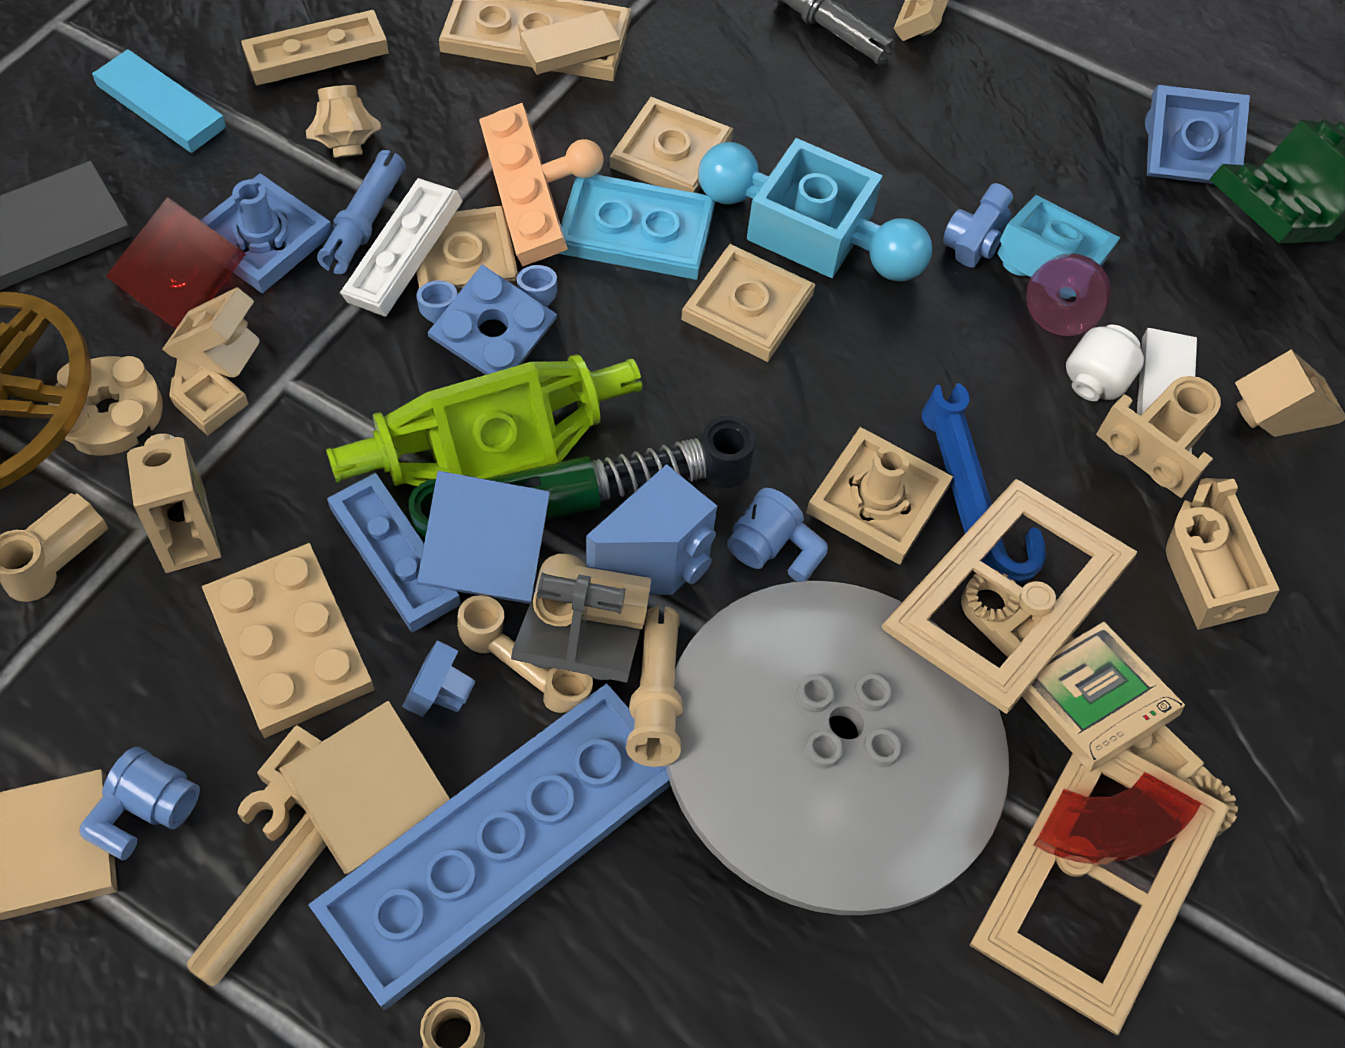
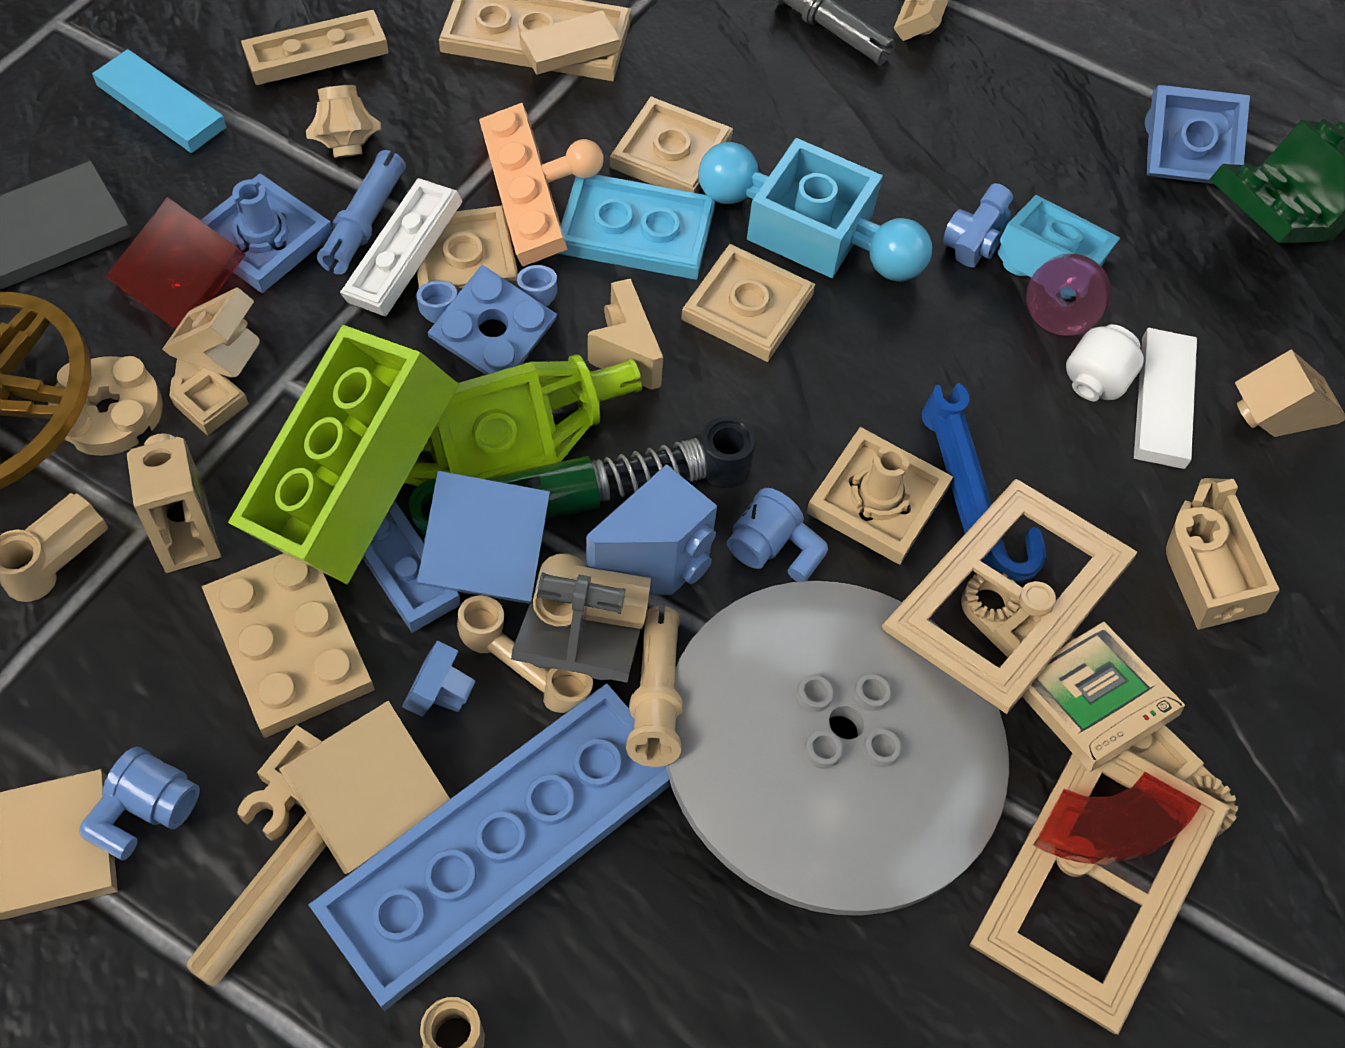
tan pin [1096,376,1221,498] -> none
none -> lime brick [228,325,459,585]
none -> tan slope [588,279,663,390]

